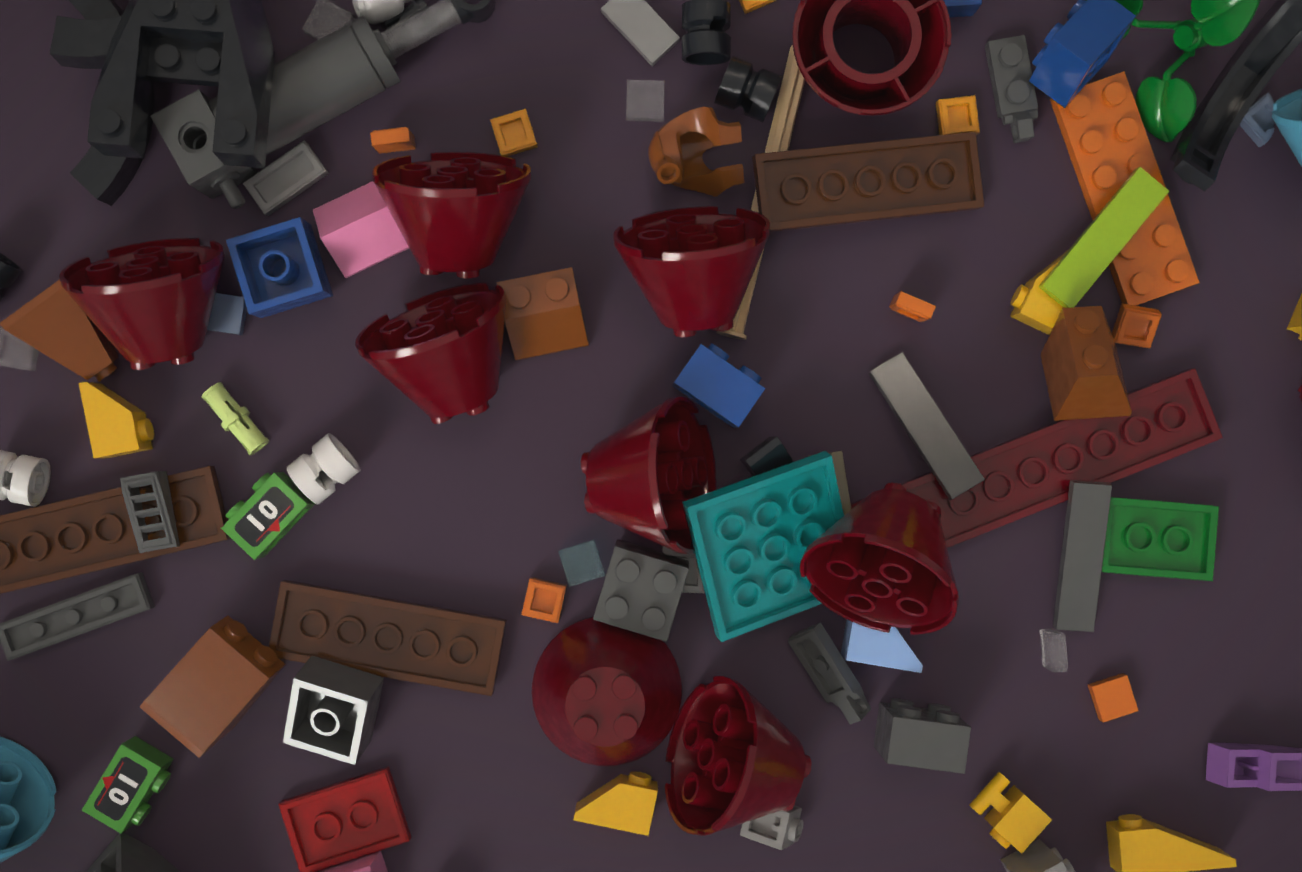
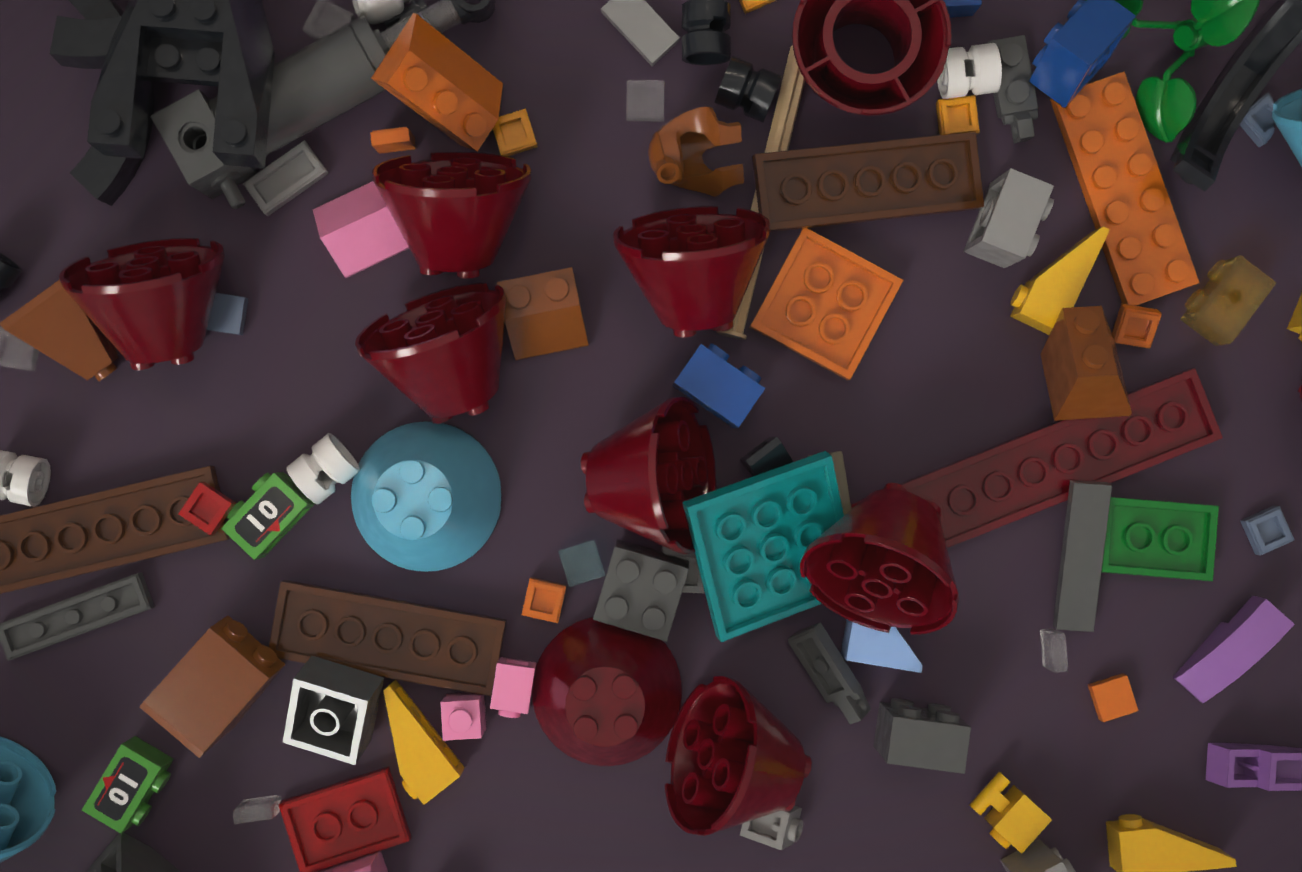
yellow slope [79,382,154,459] -> none
dark grey slope [120,471,180,553] -> none
yellowish green pin [201,382,269,456] -> none
blue brick [226,217,333,318] -> none
yellow slope [573,771,658,836] -> none
dark grey tile [869,352,985,501] -> none
orange tile [889,291,936,322] -> none
lime tile [1039,167,1169,308] -> none
none -> red plate [178,482,236,536]
none -> clear tile [233,795,281,824]
none -> medium azure cone [351,421,501,572]
none -> orange slope [371,13,503,152]
none -> yellow slope [383,680,465,805]
none -> bright pink brick [440,692,486,741]
none -> bright pink brick [490,657,537,718]
none -> orange plate [749,228,904,380]
none -> white wheel [937,43,1002,99]
none -> light grey brick [963,168,1054,268]
none -> medium lavender slope [1173,596,1295,703]
none -> clear yellow brick [1180,255,1277,346]
none -> sand blue tile [1240,505,1295,555]

